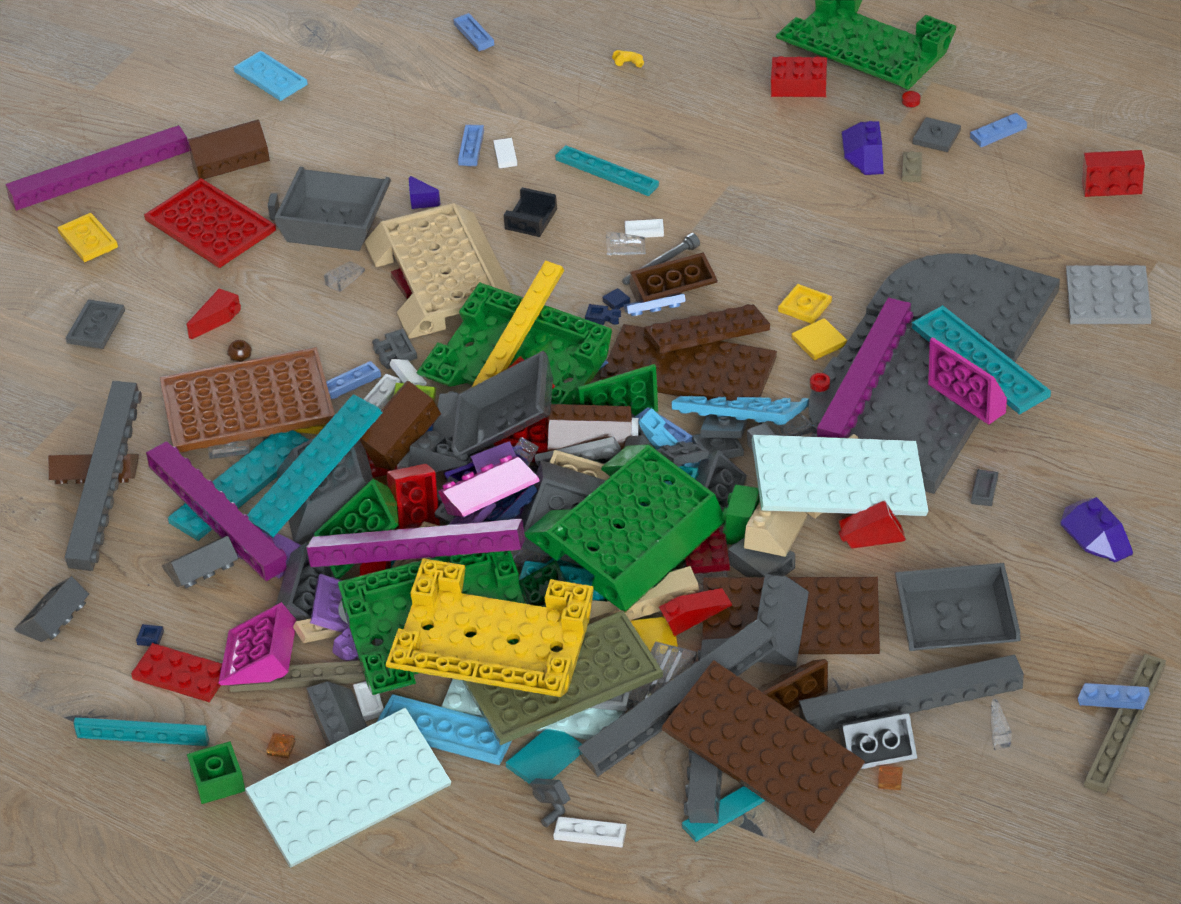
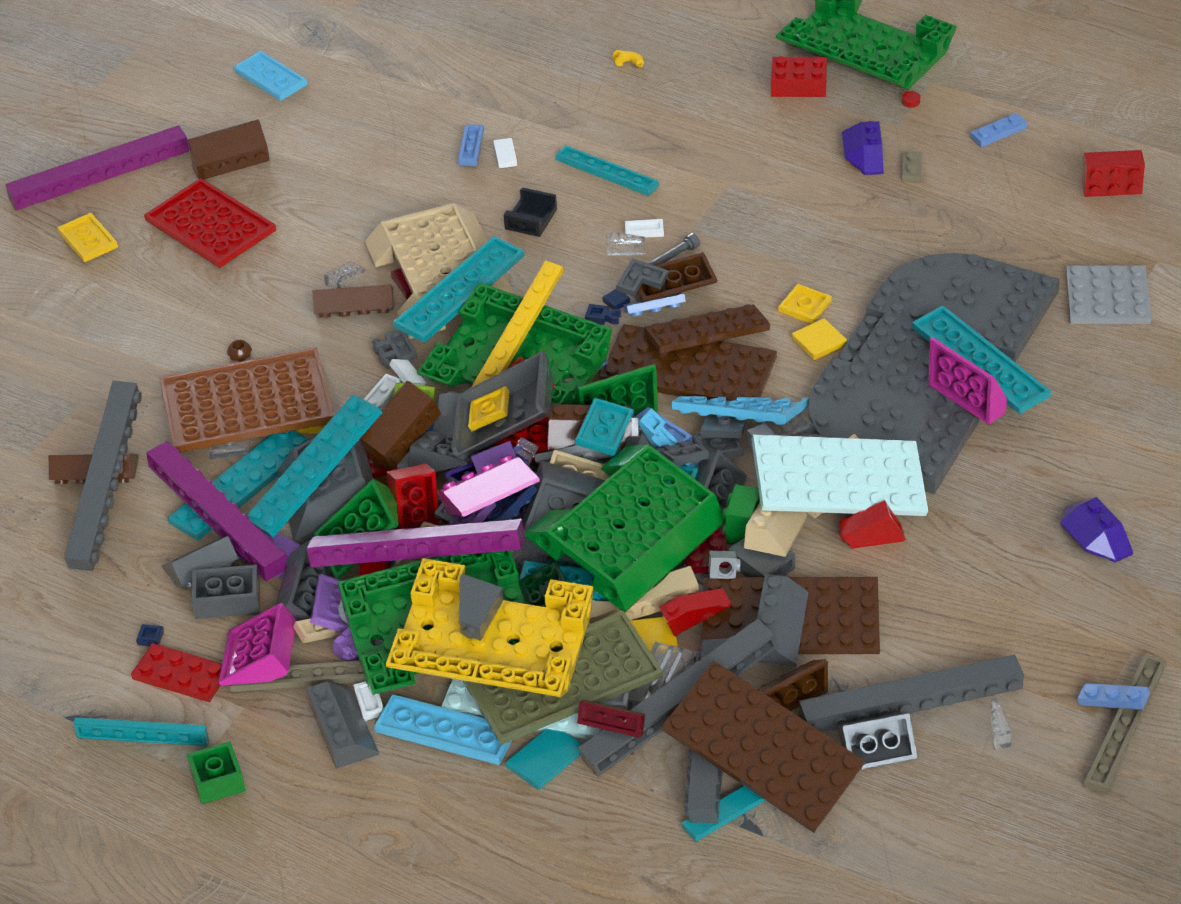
dark grey slope [14,576,89,642] -> none
dark grey plate [66,299,125,349] -> none
red slope [186,289,241,339] -> none
light aqua plate [245,708,451,868] -> none
clear orange plate [266,733,296,759] -> none
dark grey tile [268,193,279,220] -> none
dark grey piece [275,166,391,251] -> none
medium blue plate [326,361,381,400] -> none
dark purple slope [408,176,441,209] -> none
medium blue plate [453,13,494,51] -> none
dark grey plate [530,778,571,827] -> none
white tile [554,816,627,847] -> none
red tile [810,373,830,392] -> none
magenta brick [817,298,913,438] -> none
clear orange tile [878,766,903,790] -> none
dark grey piece [895,563,1021,651] -> none
dark grey plate [913,117,961,152] -> none
dark grey tile [971,469,999,506] -> none
none -> dark grey brick [191,565,260,619]
none -> reddish brown slope [312,284,394,318]
none -> teal plate [393,236,525,343]
none -> dark grey slope [459,574,503,641]
none -> yellow tile [468,386,510,432]
none -> teal tile [575,398,634,457]
none -> dark red plate [577,700,645,738]
none -> dark grey plate [616,258,669,297]
none -> light grey brick [708,551,740,579]

